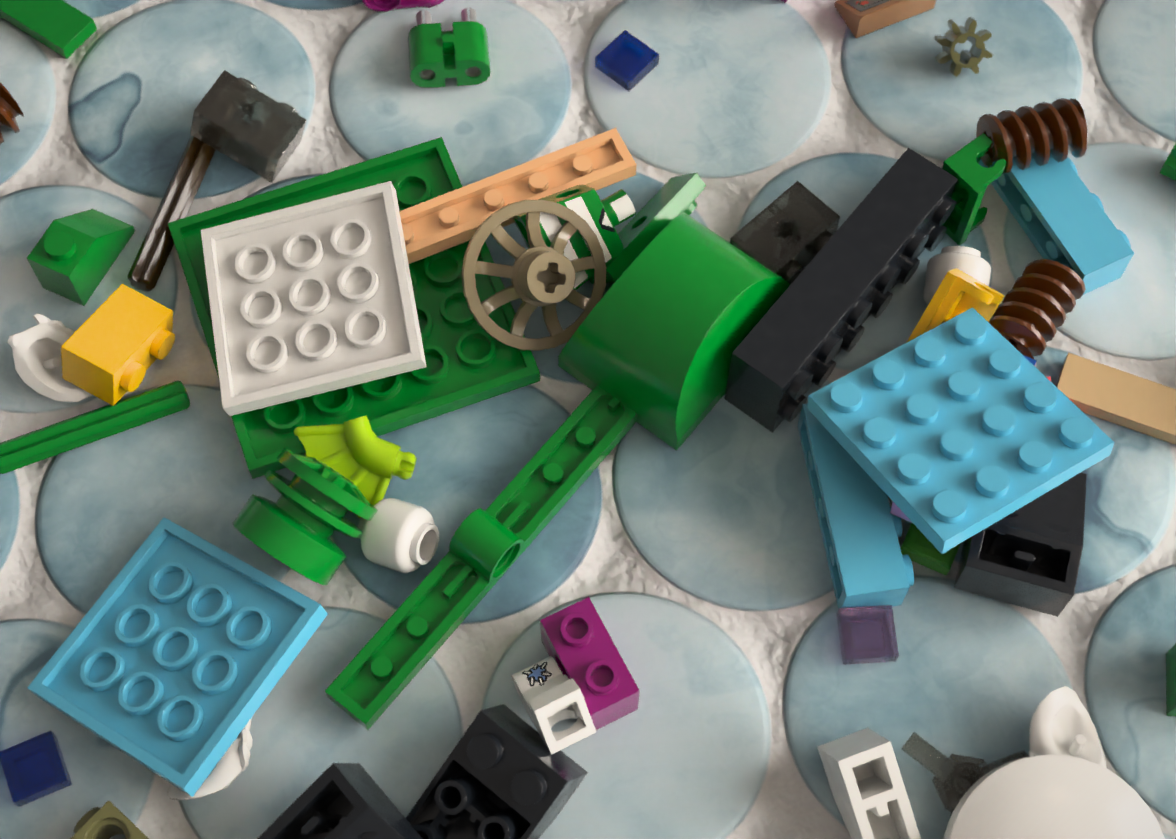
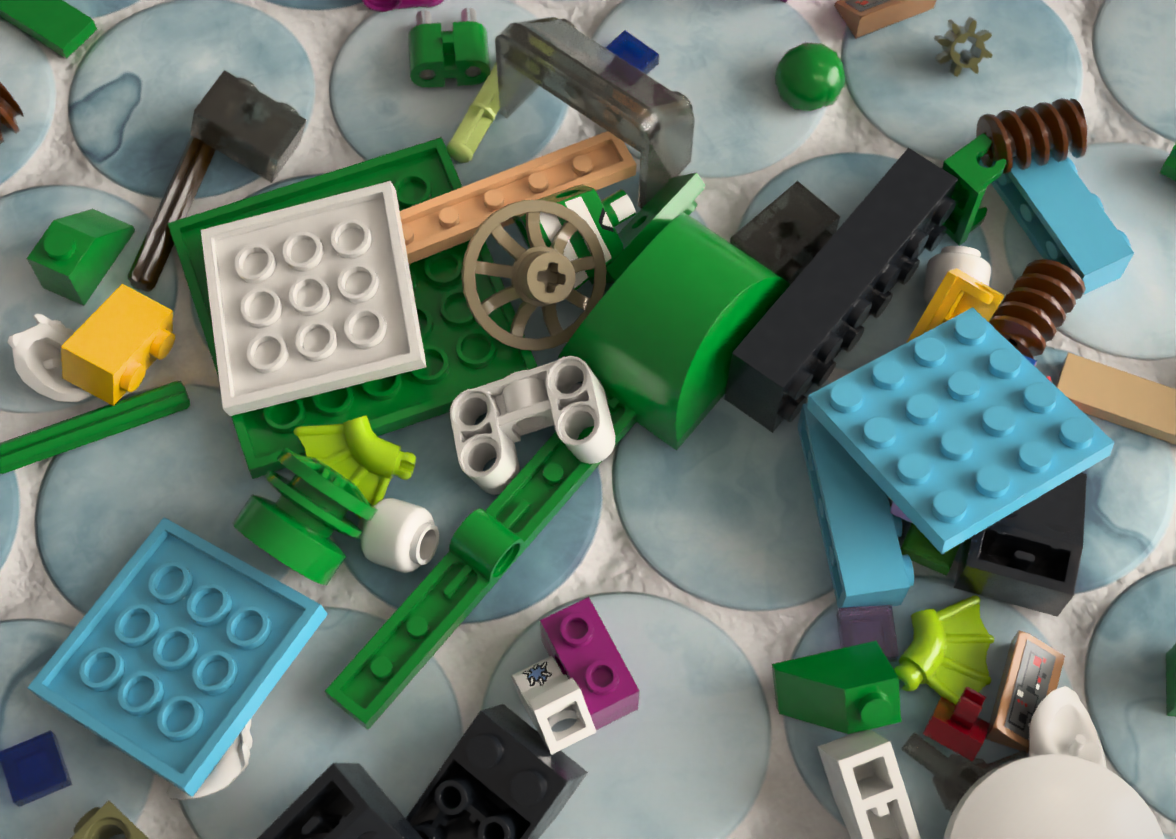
none -> yellowish green piece [447,44,527,163]
none -> white beam [450,356,615,495]
none -> clear smoke windscreen [495,17,695,209]
none -> green slope [772,640,901,734]
none -> green hair [775,42,845,111]
none -> lime arm [894,595,994,705]
none -> dark red tile [923,686,990,762]
none -> slope [985,630,1065,754]

